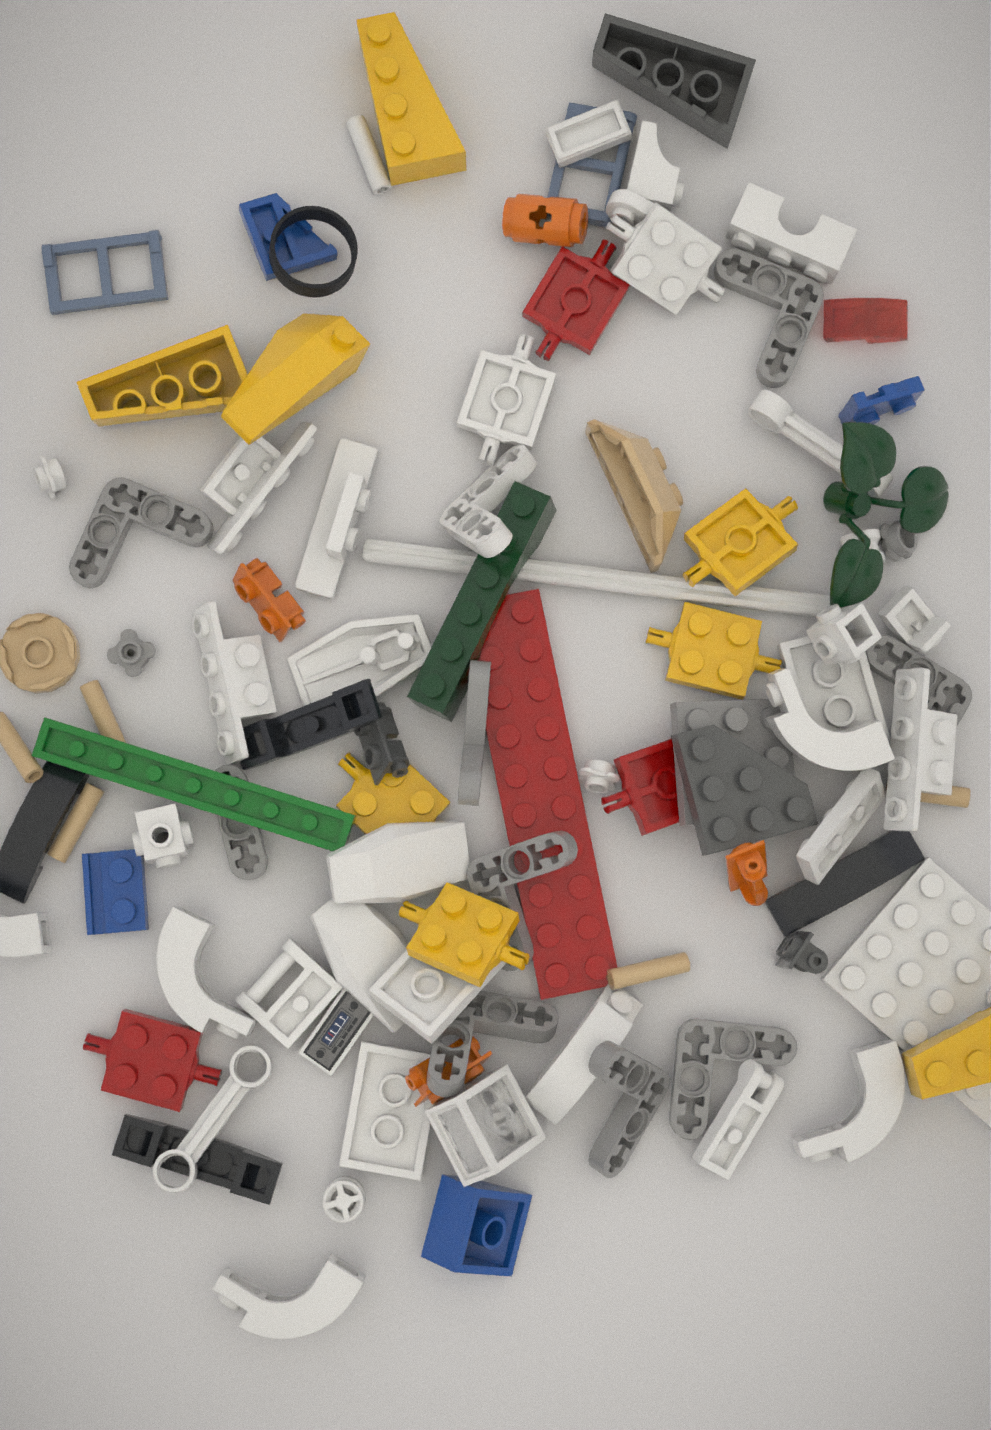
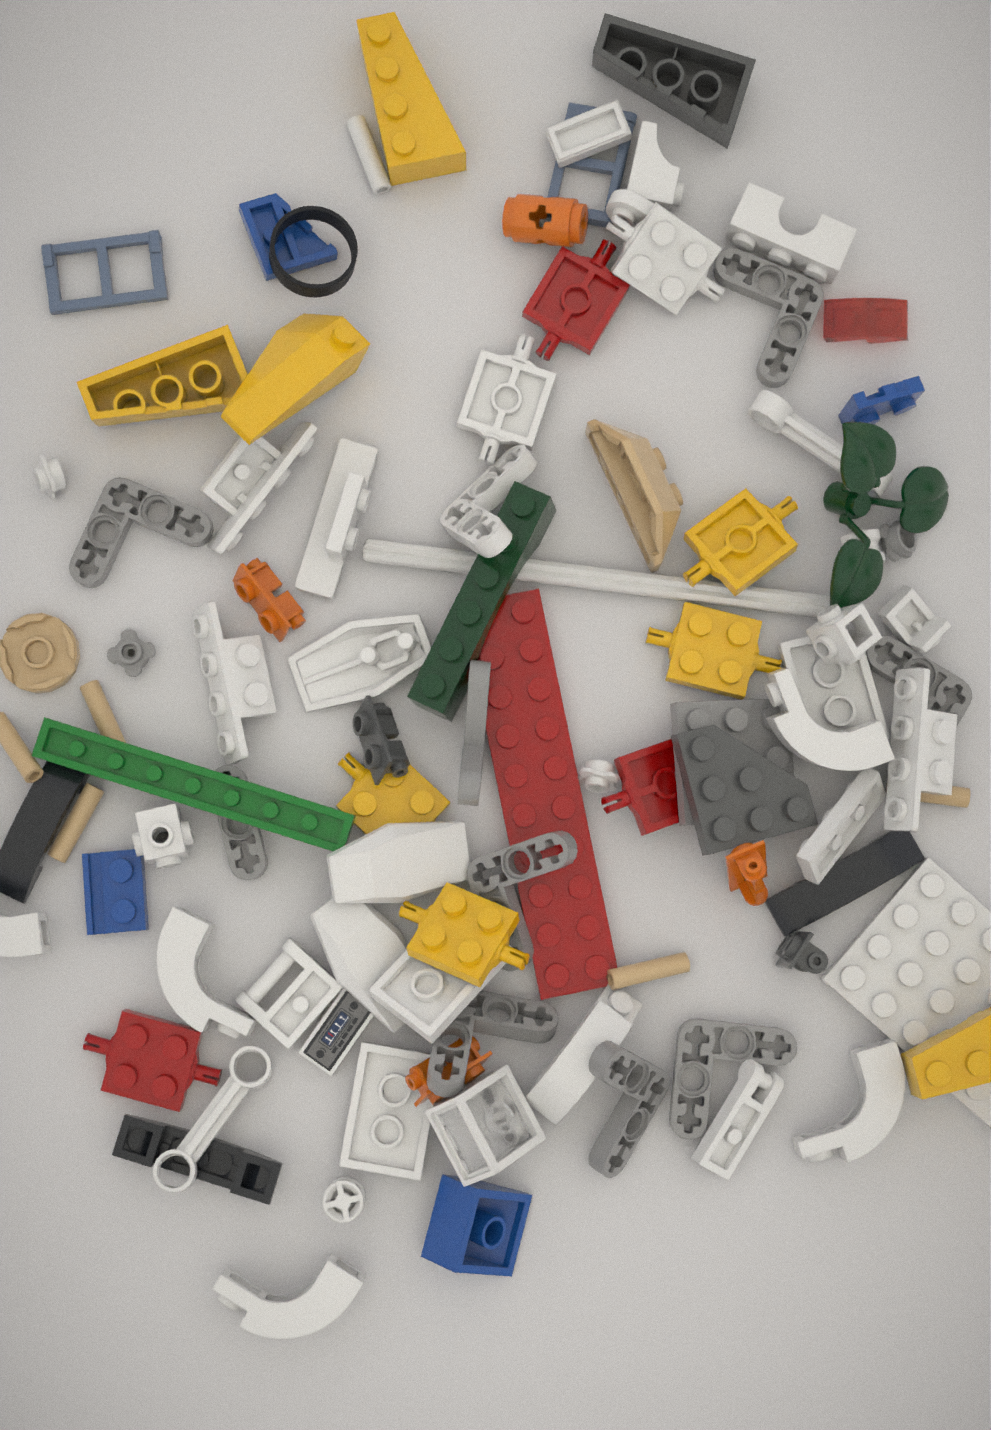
black slope [240,679,383,770] -> none

